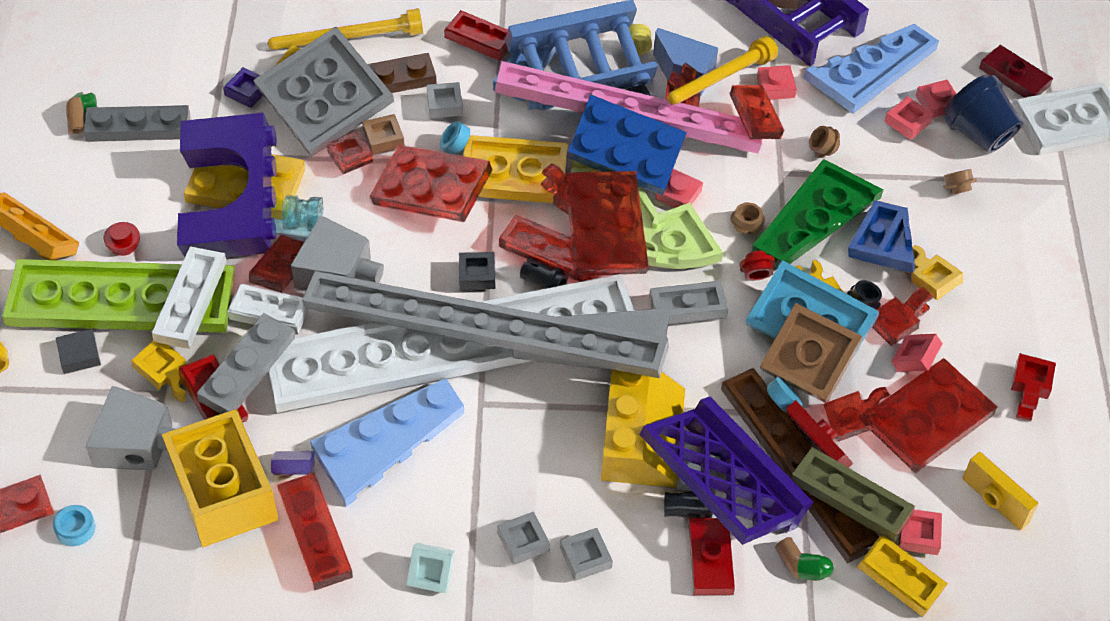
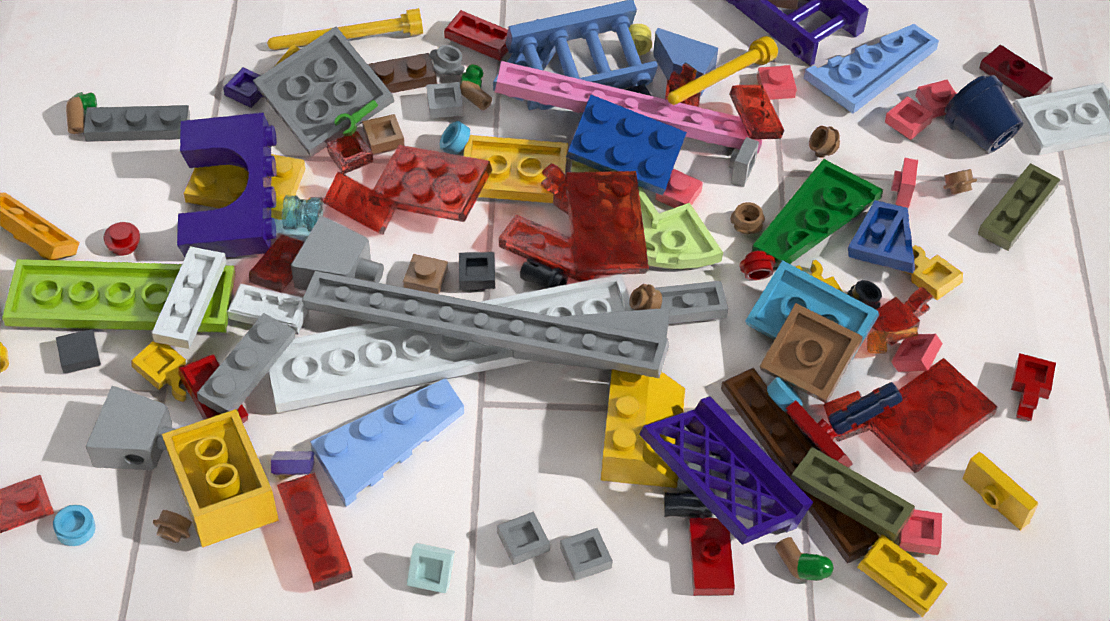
none -> medium nougat plate [153,510,192,543]
none -> clear red plate [322,172,399,235]
none -> bright green hand [334,100,378,136]
none -> medium nougat plate [403,254,448,294]
none -> light grey plate [429,45,465,75]
none -> medium nougat arm [460,64,492,110]
none -> medium nougat plate [629,284,662,310]
none -> light grey plate [729,137,759,187]
none -> dark blue axle [828,382,903,434]
none -> clear orange hand [867,327,919,354]
none -> coral plate [891,158,918,208]
none -> olive plate [978,163,1061,251]

